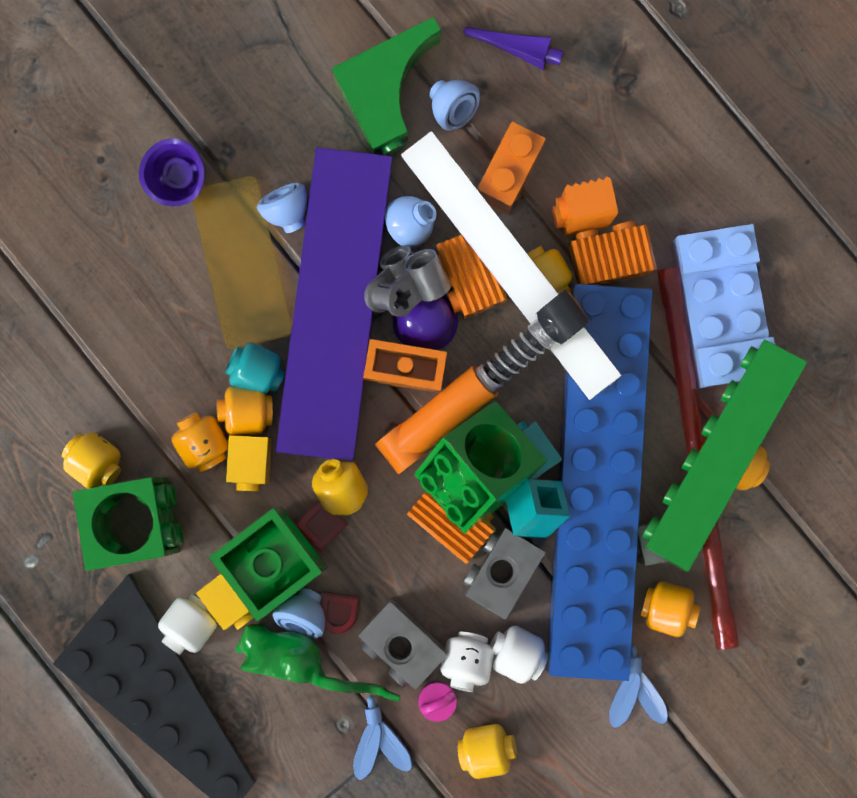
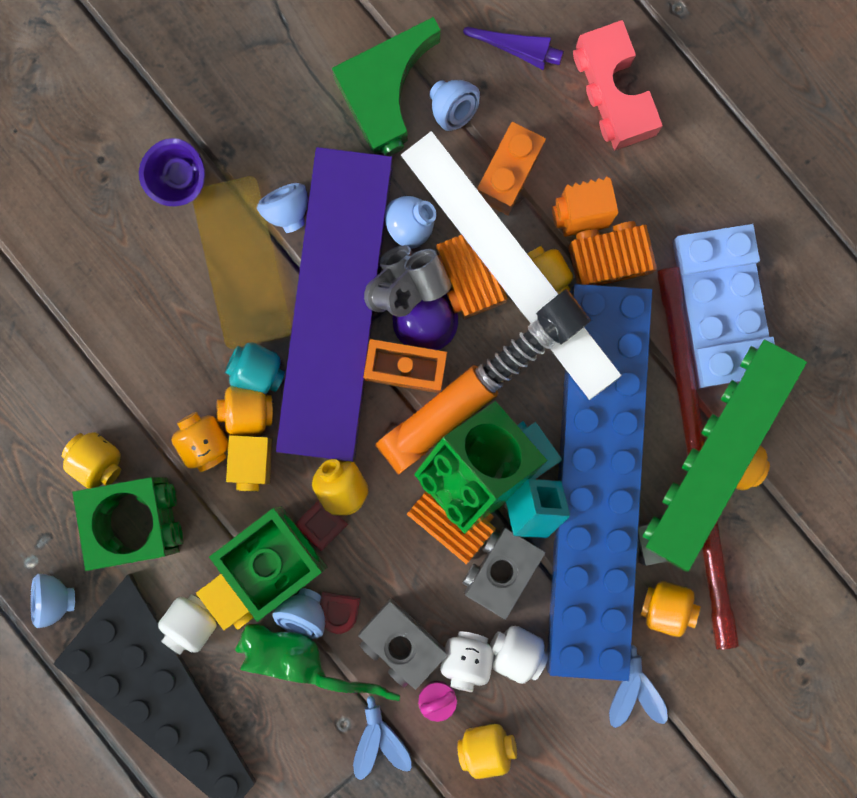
none -> light blue brick [31,574,75,628]
none -> coral arch [573,20,663,151]

